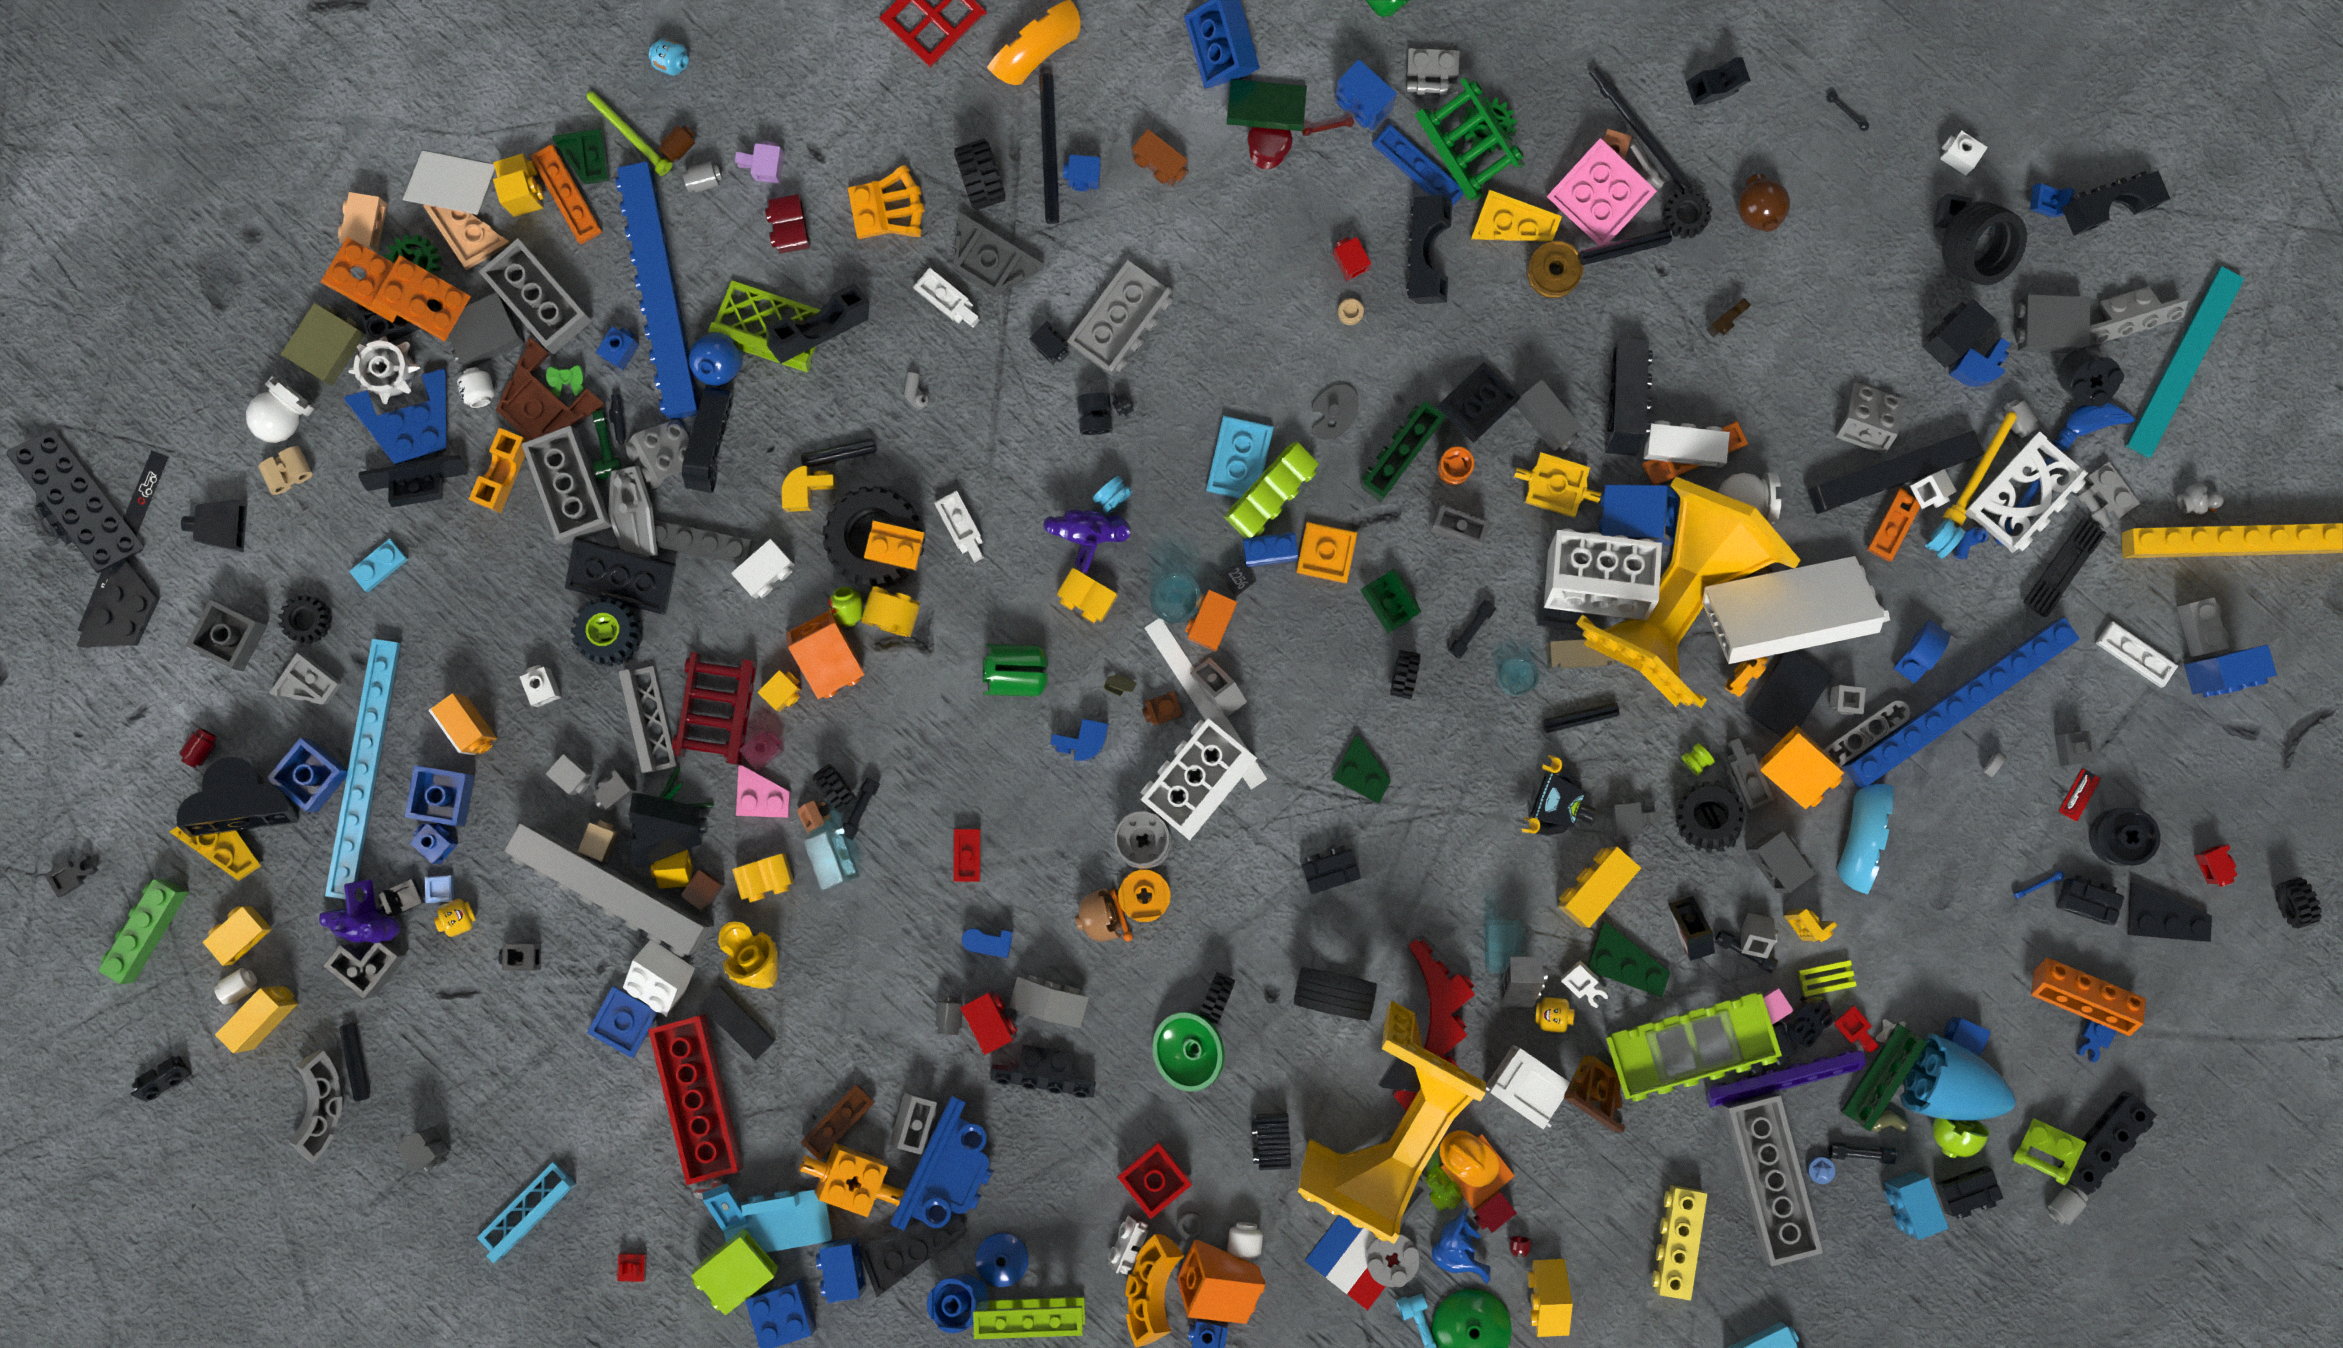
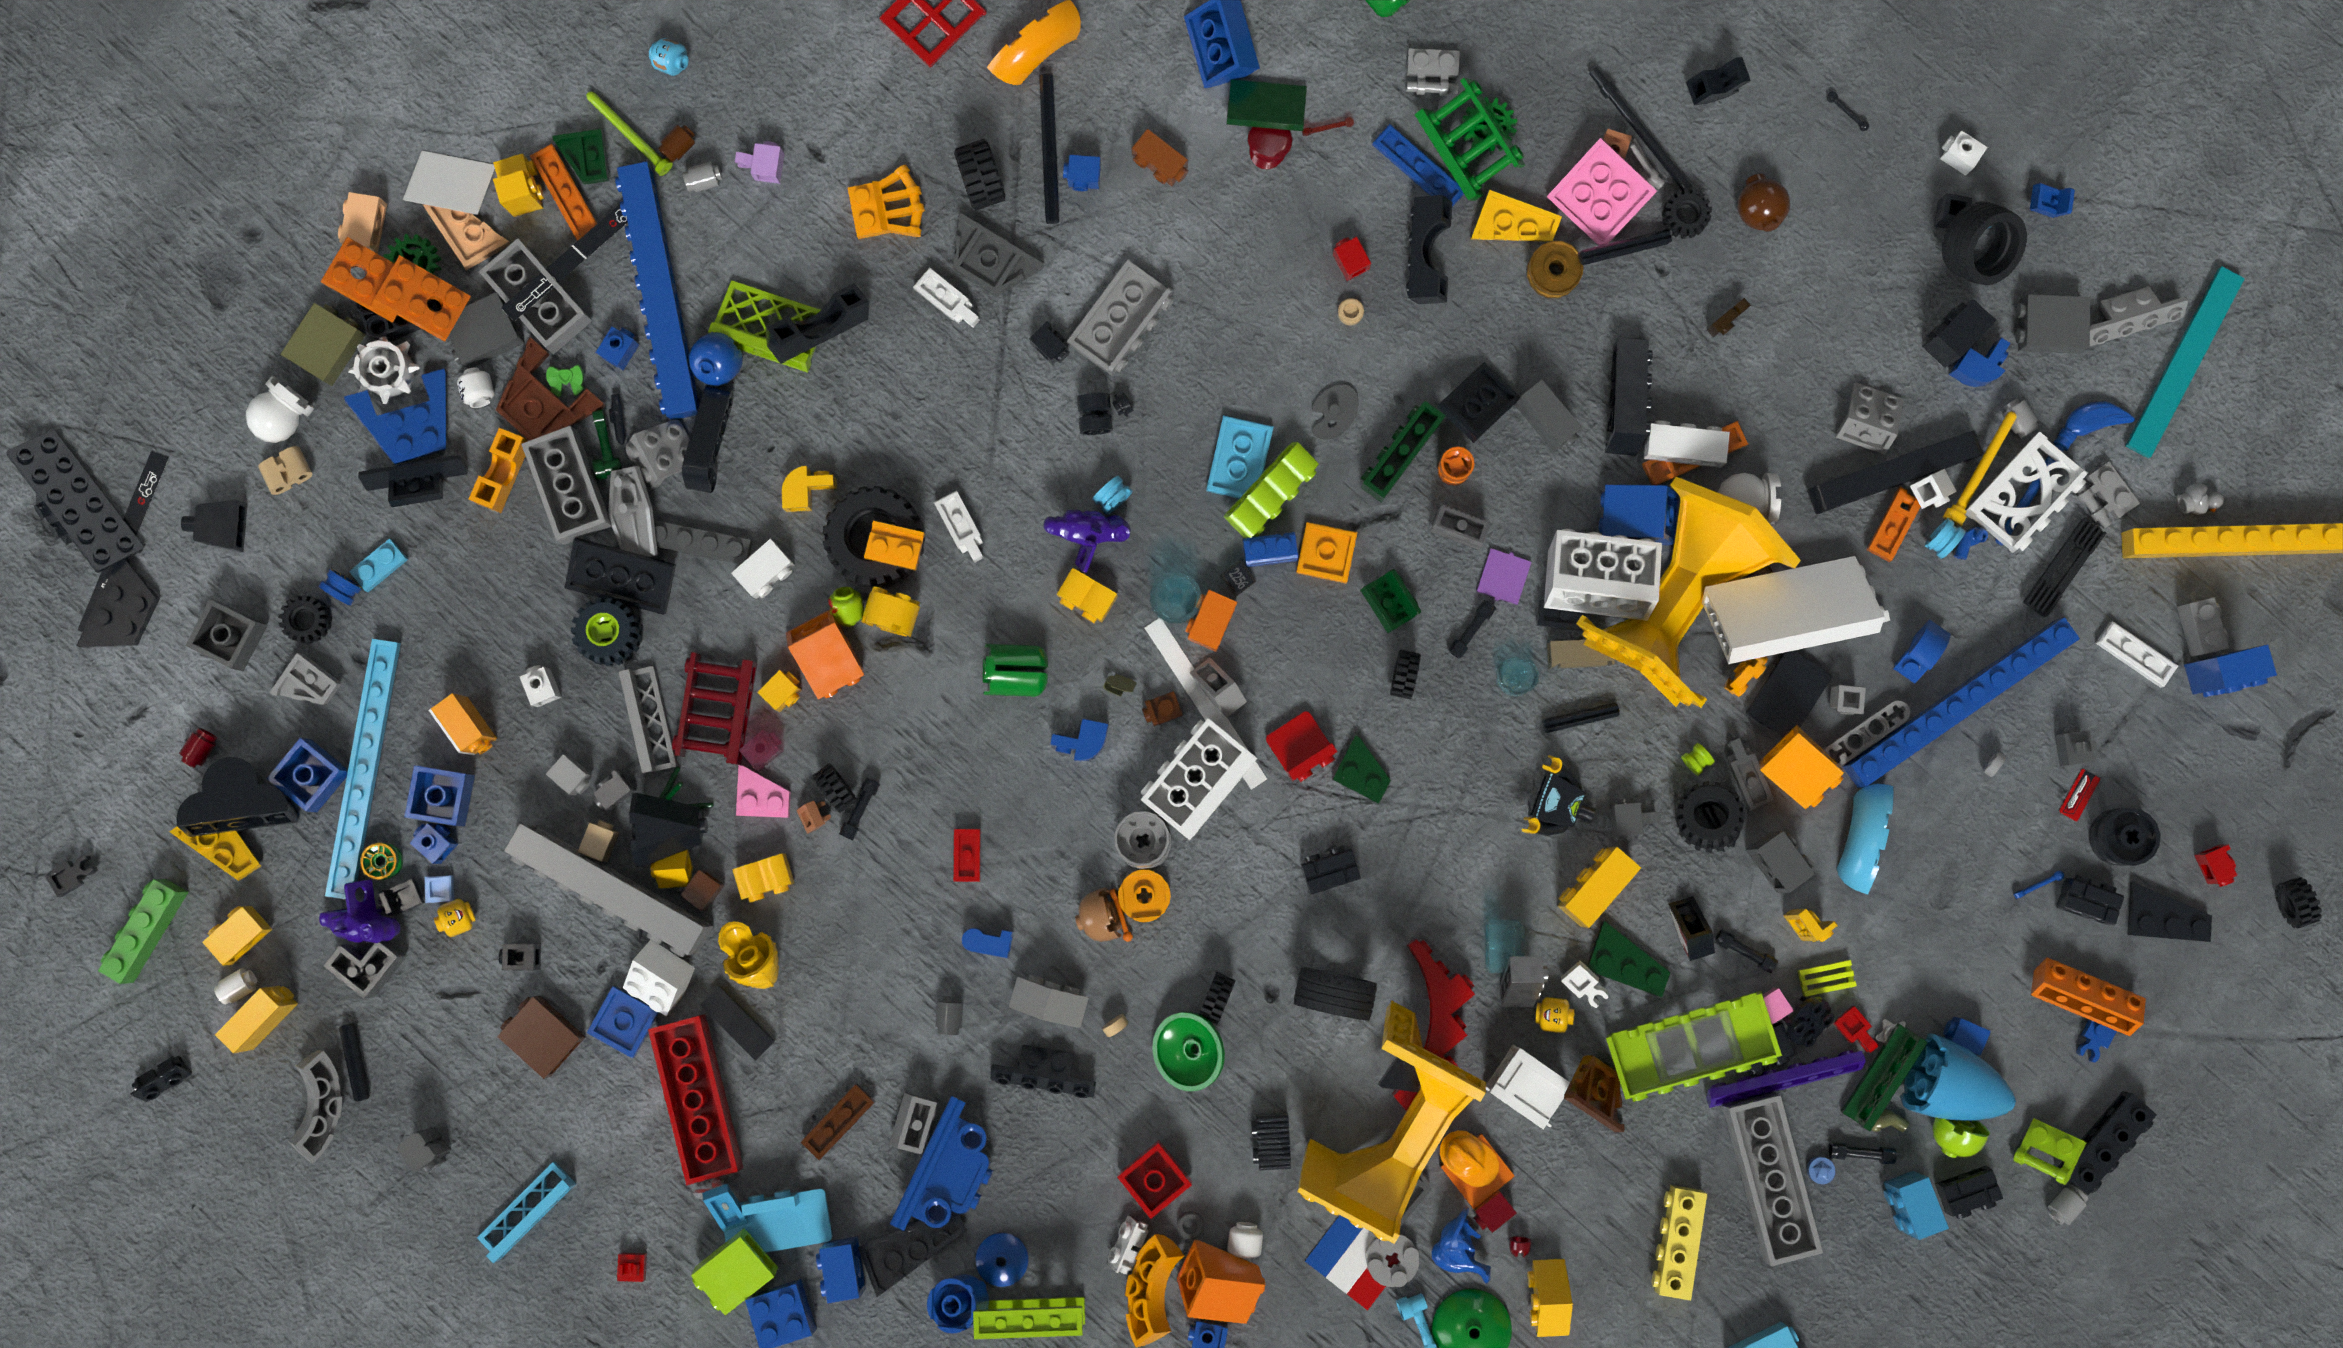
dark red brick [765,194,810,254] -> none
light orange brick [799,1143,904,1217] -> none
black axle [801,438,877,468] -> none
clear light blue brick [804,827,860,891] -> none
light grey arm [904,372,929,409] -> none
red brick [960,990,1018,1055] -> none
blue brick [1335,59,1397,131] -> none
clear neon green plate [1425,1165,1462,1211] -> none
yellow plate [1514,452,1602,518] -> none
light grey brick [1740,913,1778,958] -> none
black brick [2058,346,2124,407] -> none
black arch [2062,171,2171,236] -> none
none -> blue wheel [319,569,362,606]
none -> green wheel [360,843,403,880]
none -> reddish brown brick [497,995,586,1079]
none -> black sticker [501,205,628,321]
none -> tan tile [1102,1014,1129,1037]
none -> red bracket [1266,711,1338,782]
none -> medium lavender piece [1476,548,1531,605]

